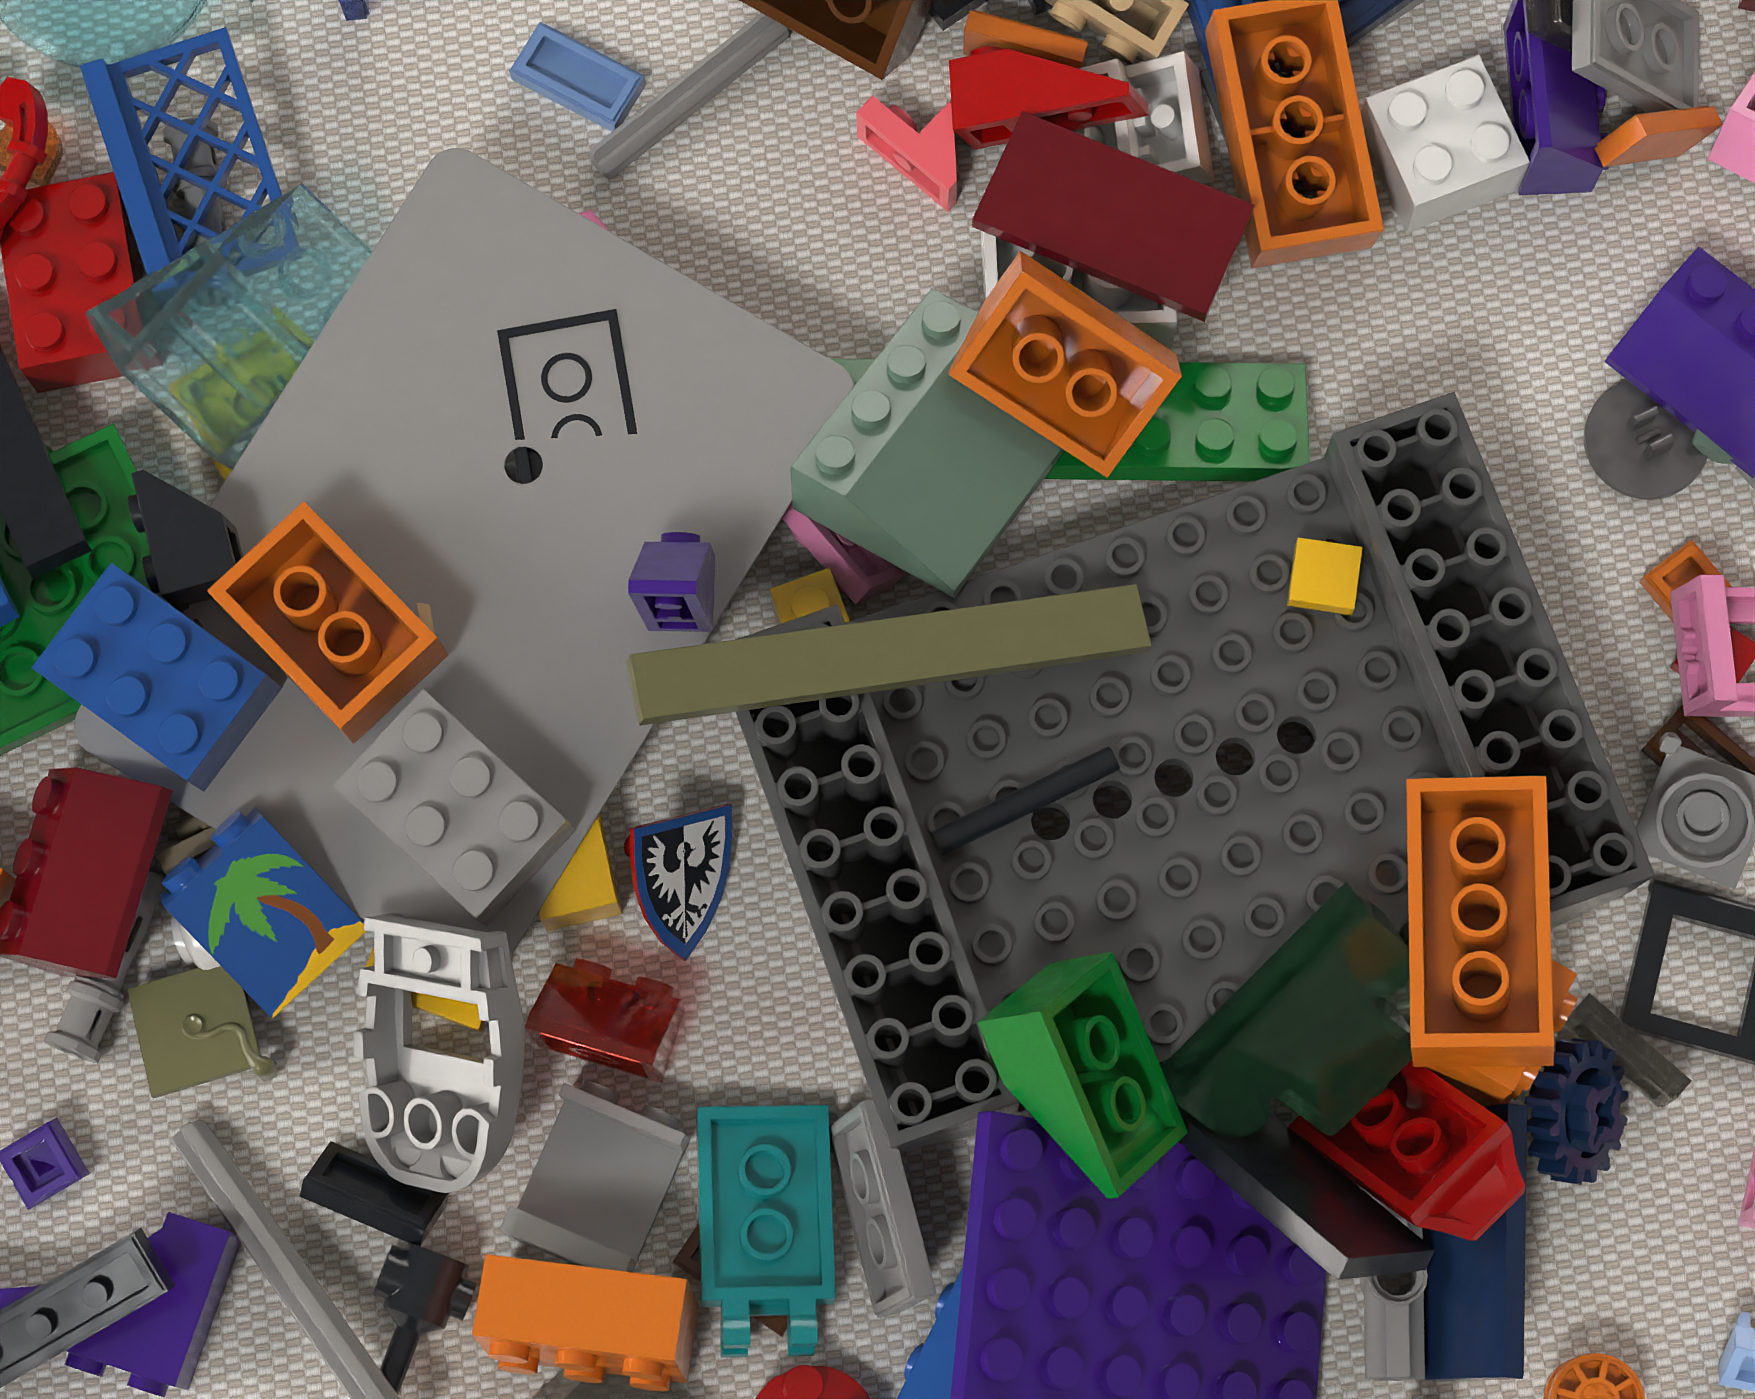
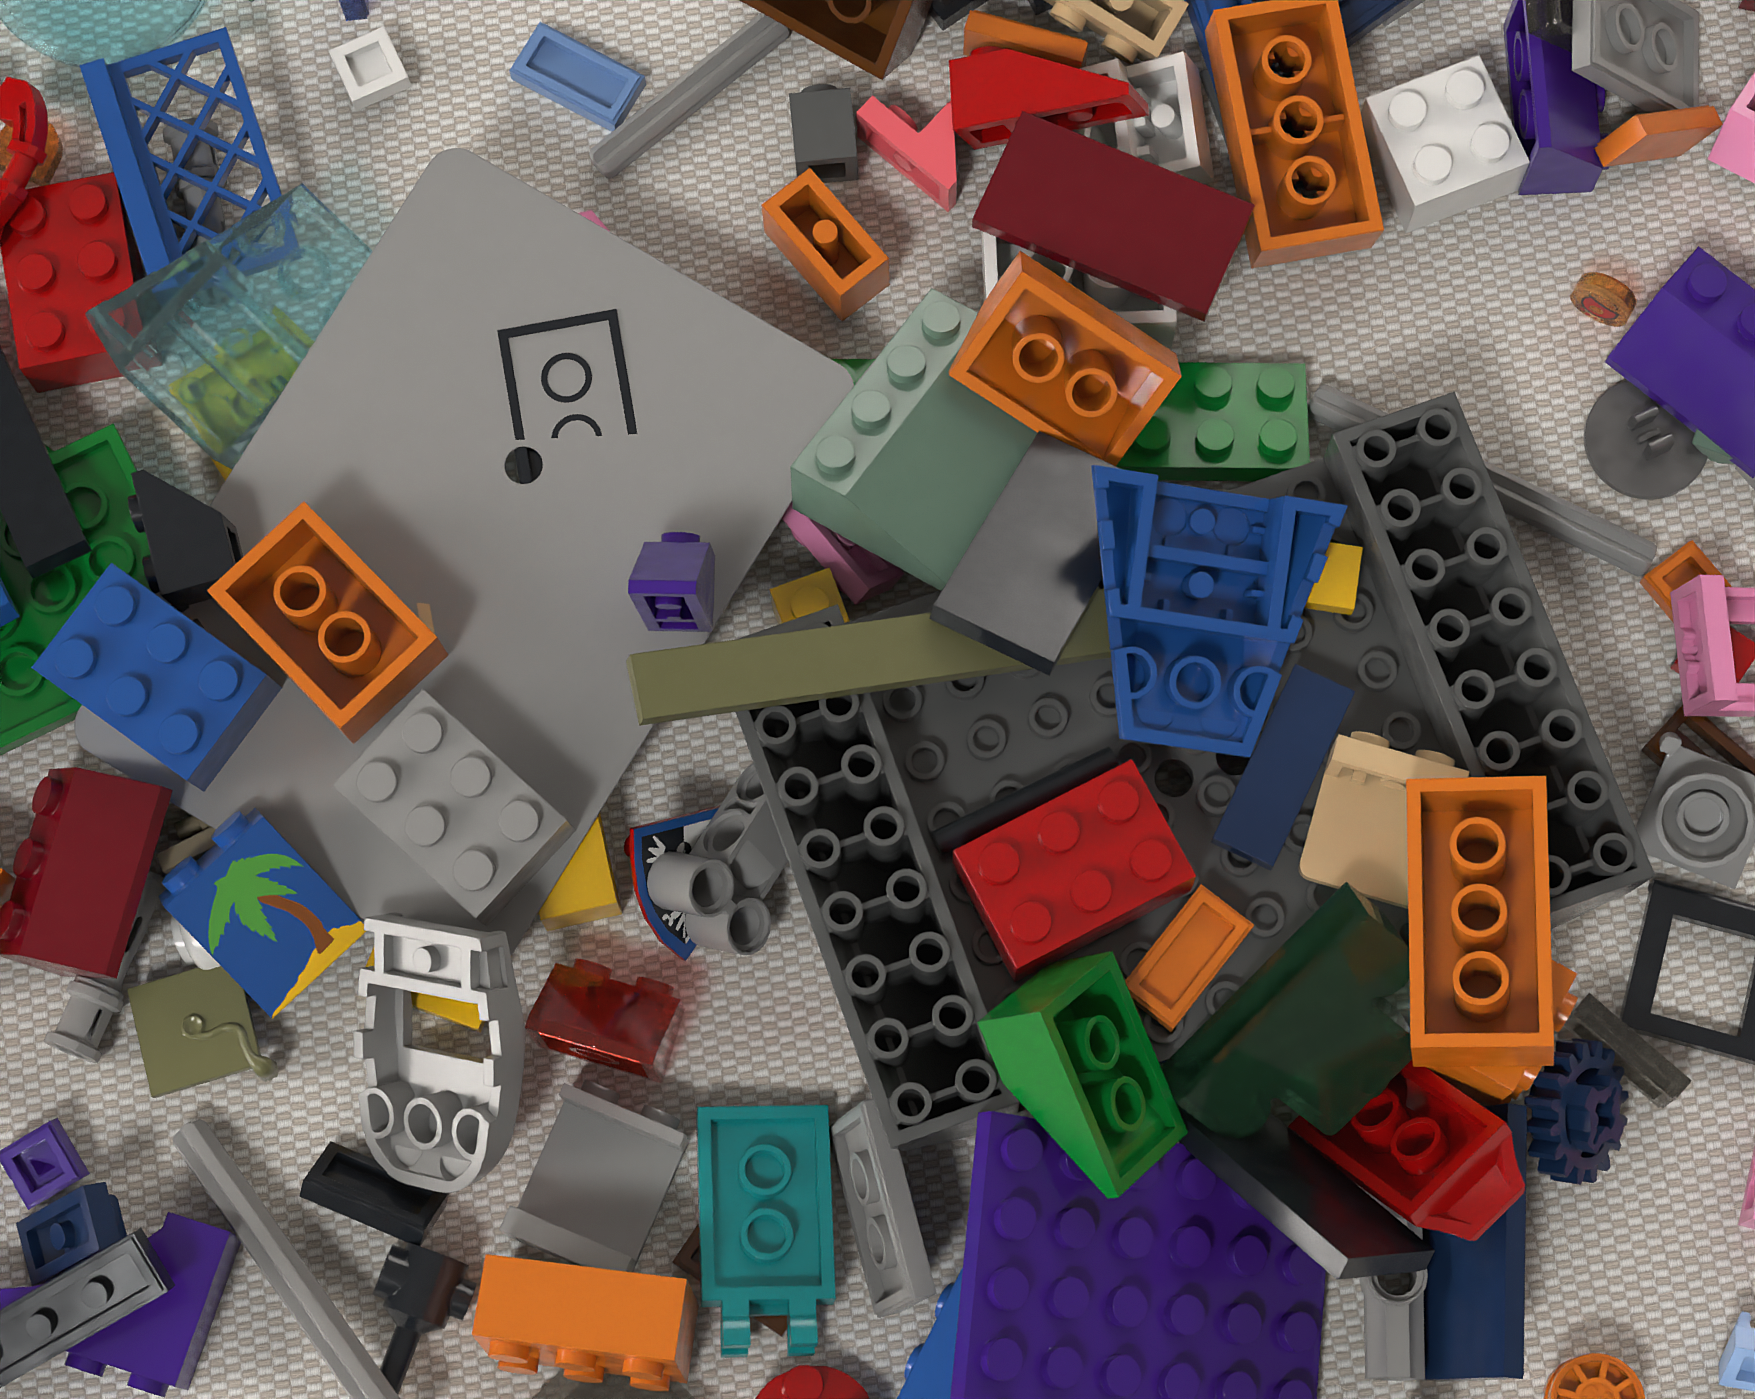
none -> dark blue slope [16,1182,127,1286]
none -> white plate [328,26,412,111]
none -> light grey piece [647,763,788,955]
none -> orange brick [761,168,890,322]
none -> dark grey brick [789,84,858,183]
none -> tile [930,431,1120,676]
none -> red brick [953,759,1196,982]
none -> blue wedge [1091,465,1348,757]
none -> orange tile [1125,884,1254,1033]
none -> dark blue tile [1211,664,1355,871]
none -> tan bracket [1298,731,1470,909]
none -> light grey axle [1308,384,1657,576]
none -> clear orange tile [1570,272,1637,327]

